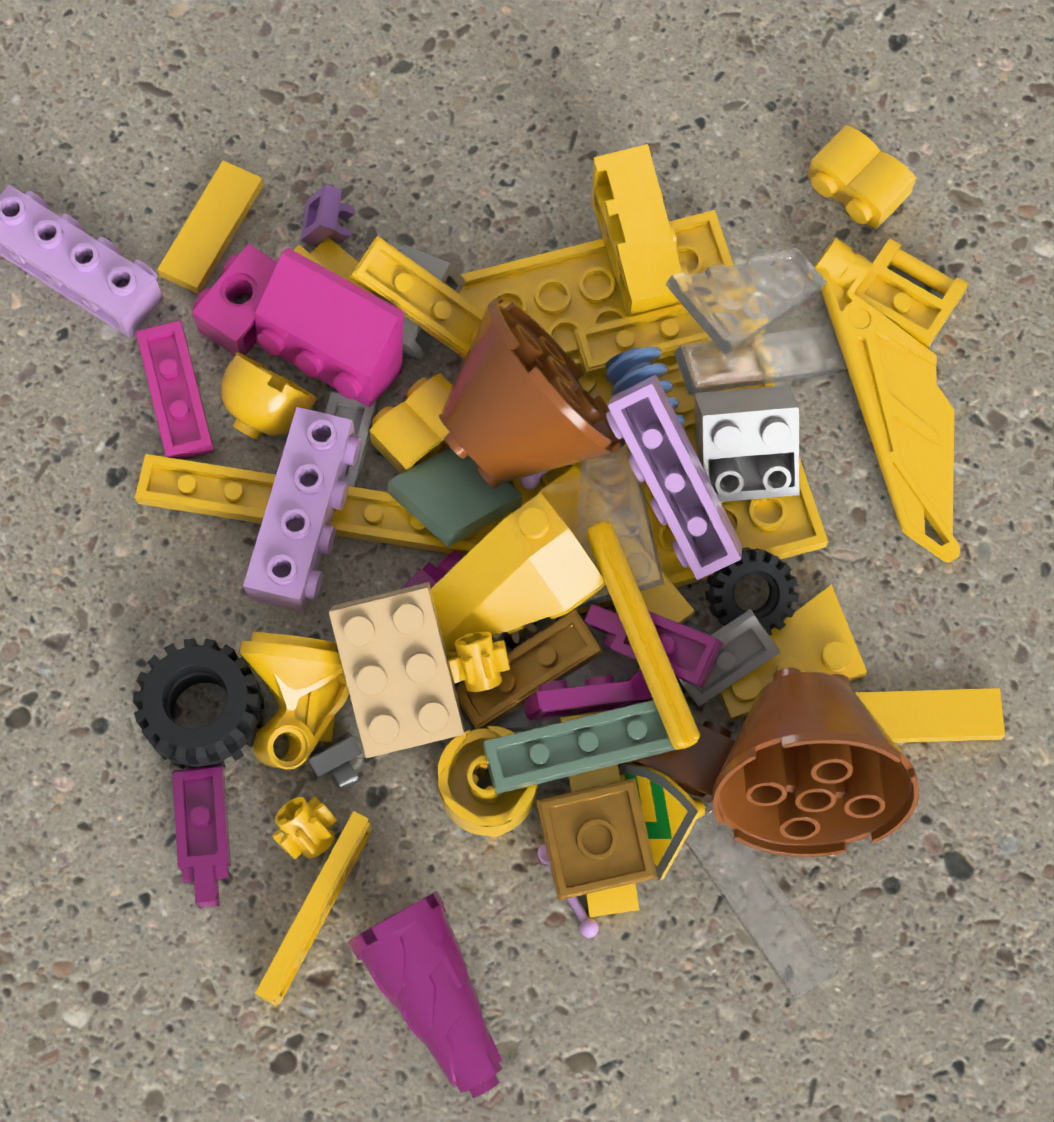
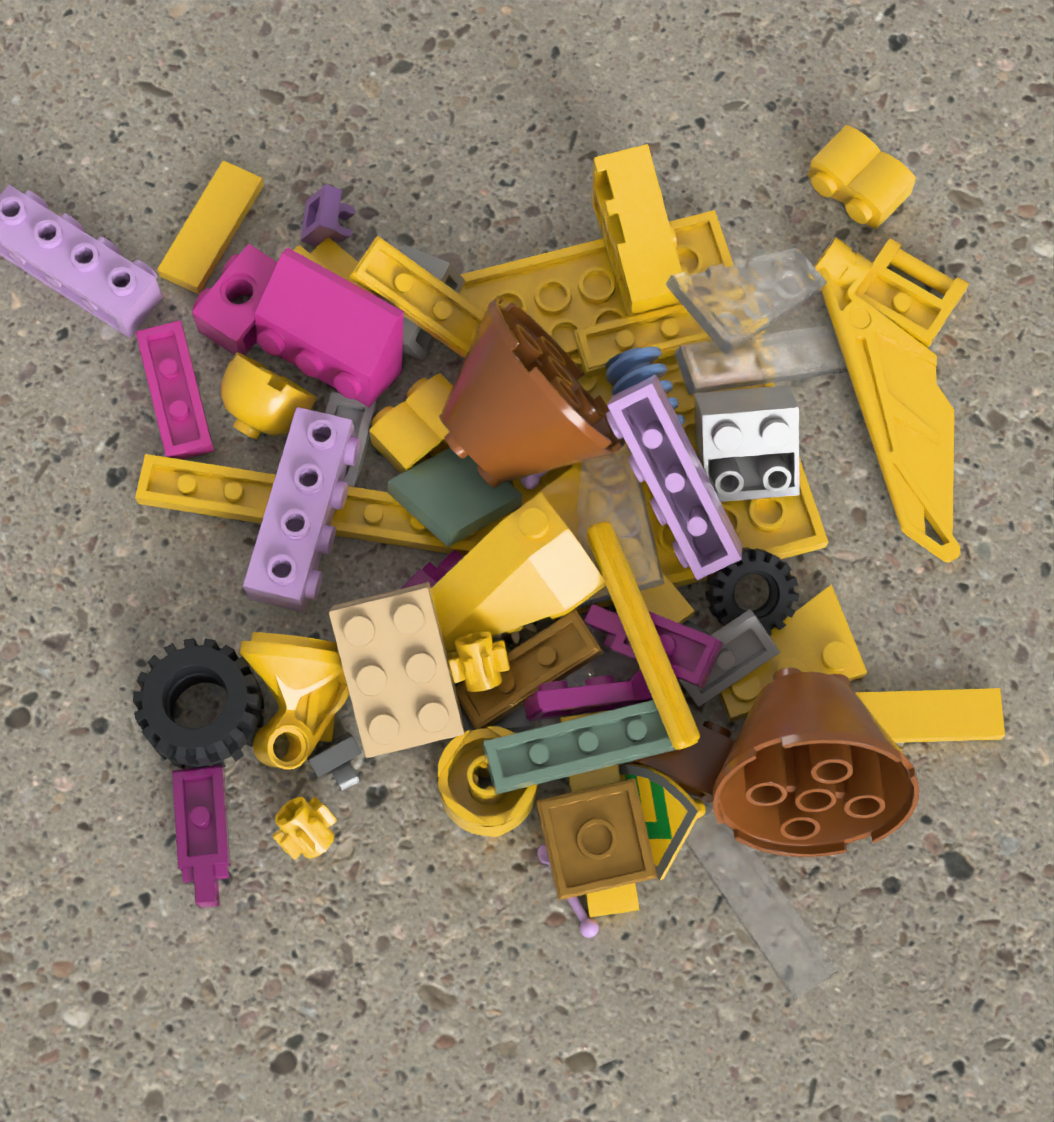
yellow tile [255,811,373,1007] -> none
magenta cone [347,891,502,1098] -> none

